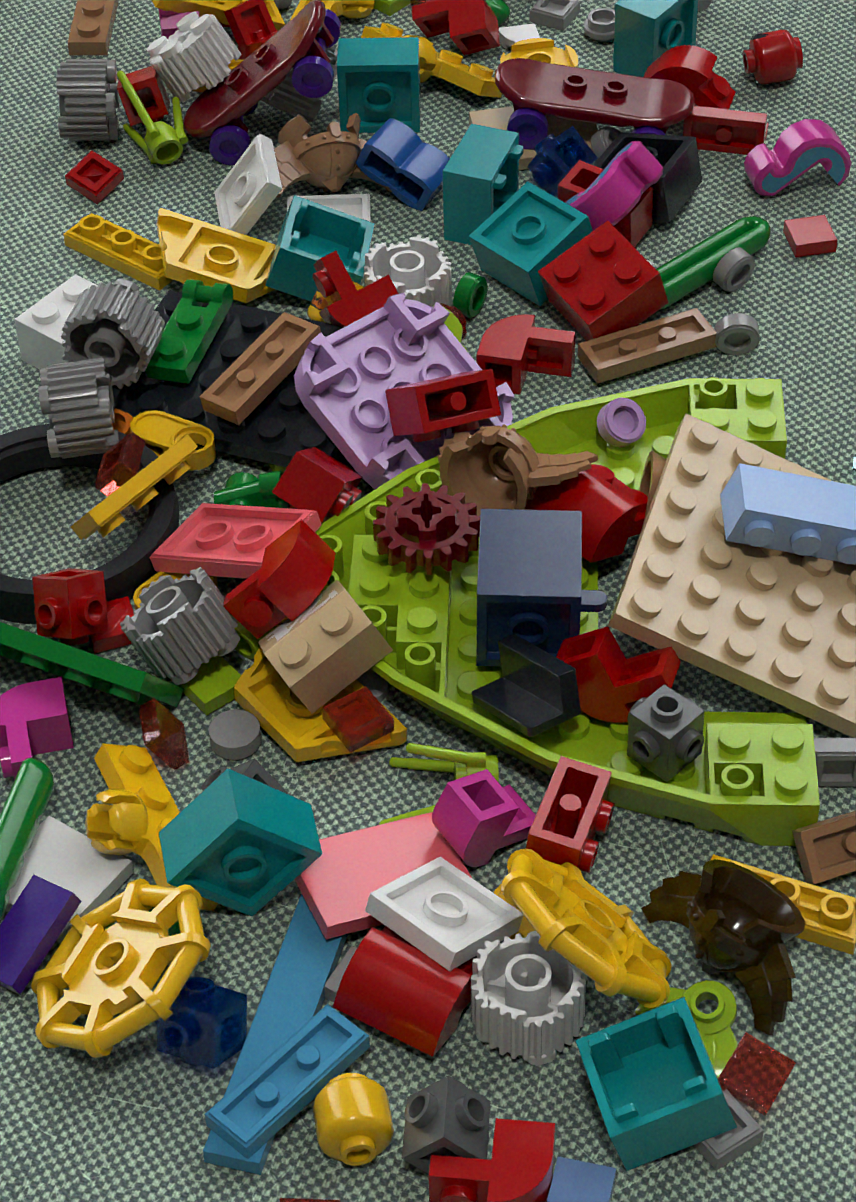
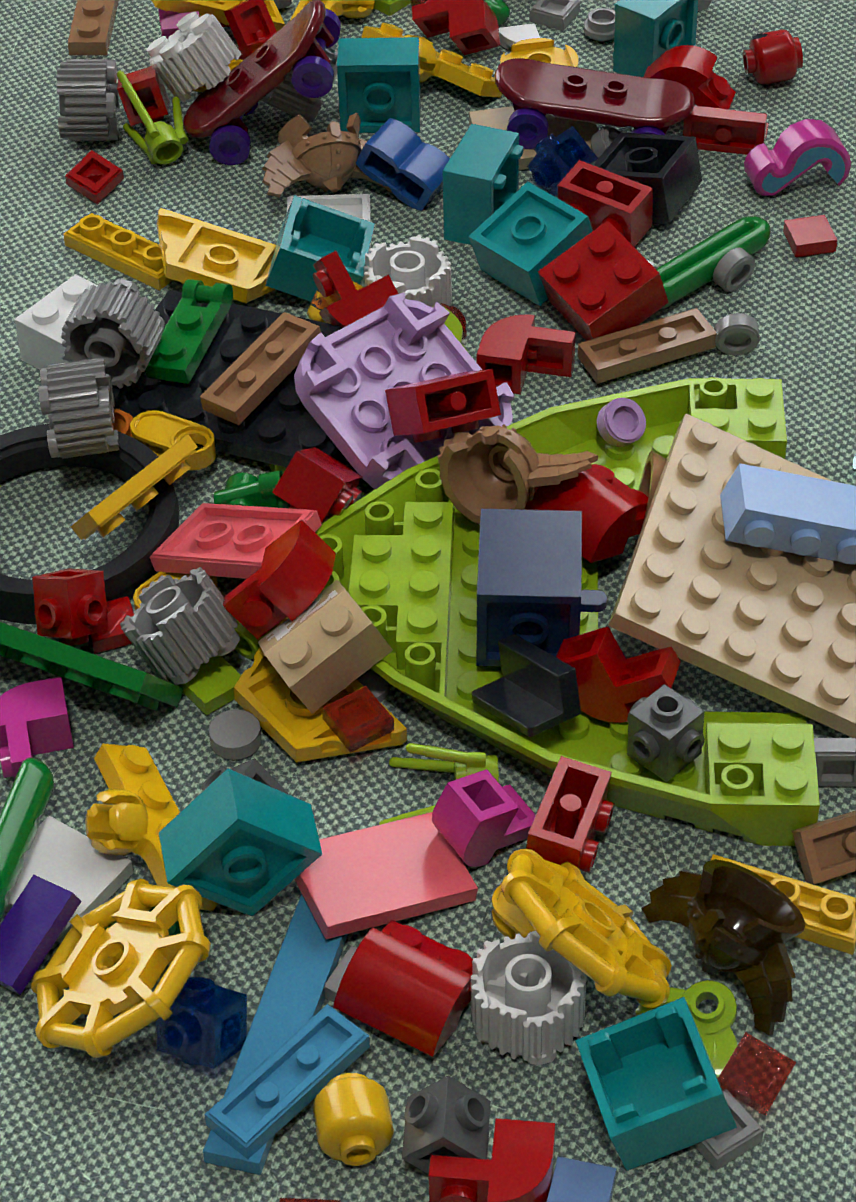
clear red tile [95,432,146,496] -> none
clear red tile [139,698,190,770] -> none
white tile [214,133,282,235] -> none
white tile [365,857,524,971] -> none
dark red gear [373,483,480,575] -> none
green tile [453,272,488,319] -> none
dark pink animal [565,141,663,231] -> none

